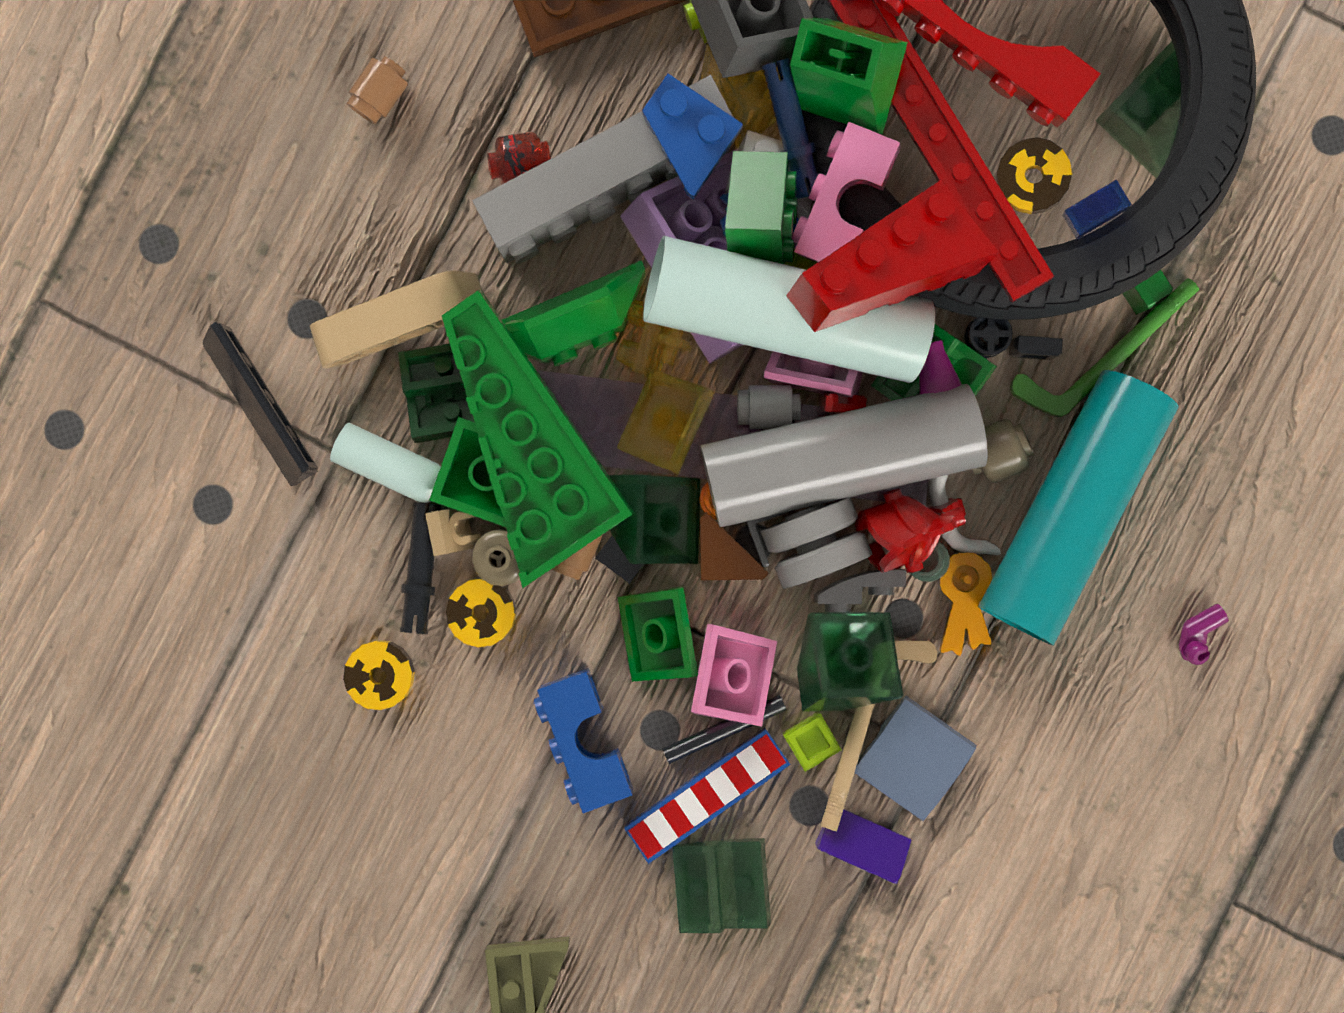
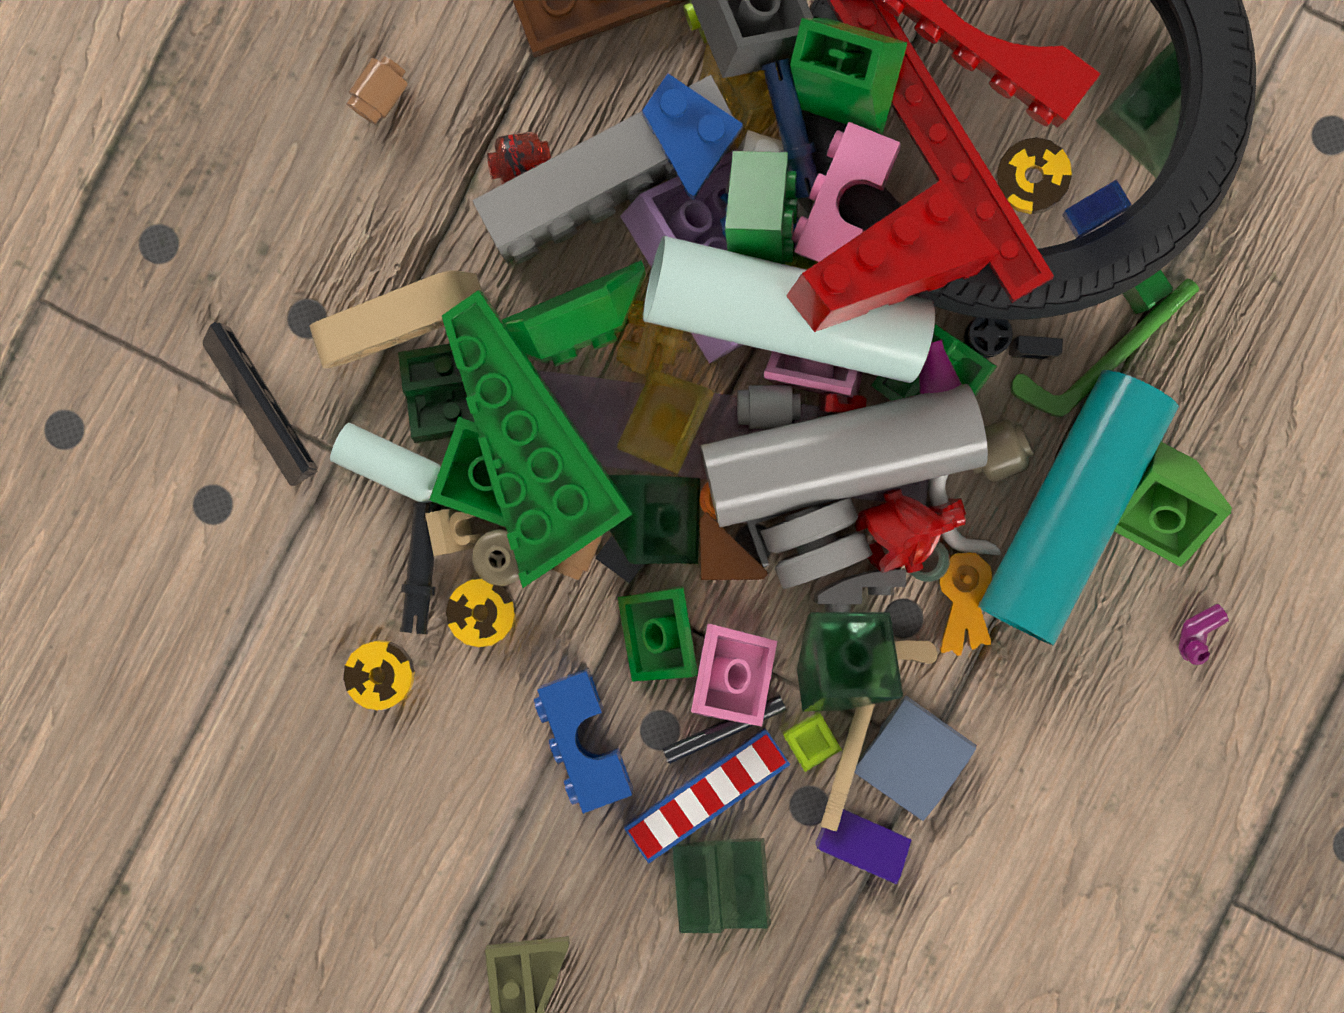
none -> bright green slope [1114,442,1232,567]

